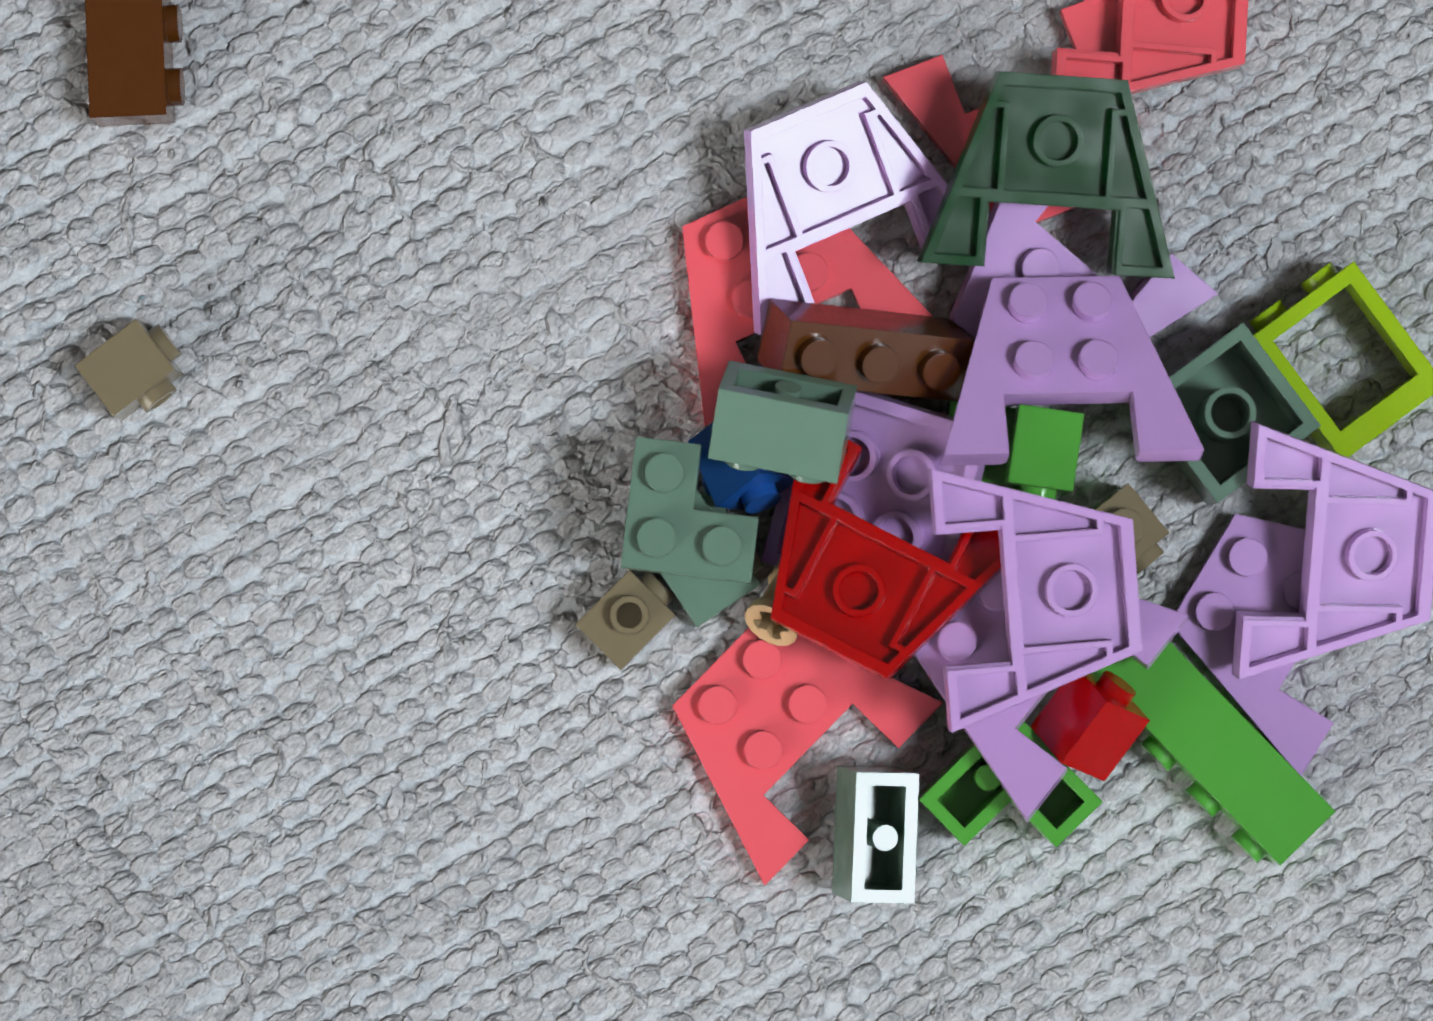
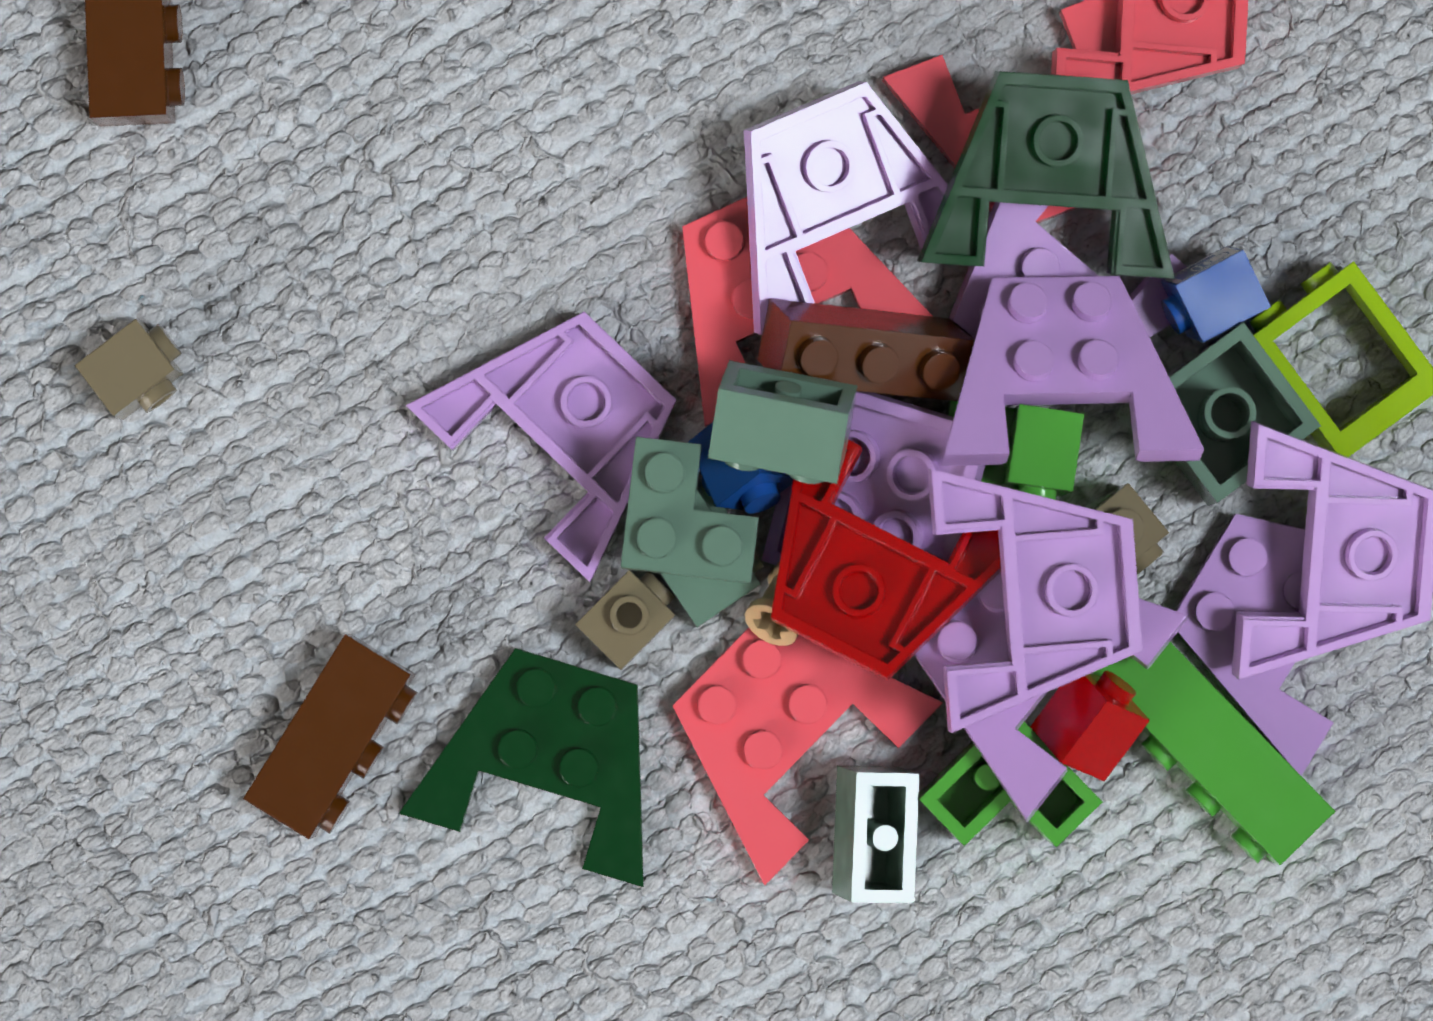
none -> reddish brown brick [243,634,418,840]
none -> dark green wing [399,648,644,887]
none -> lavender wing [405,312,677,583]
none -> brick [1160,246,1271,343]

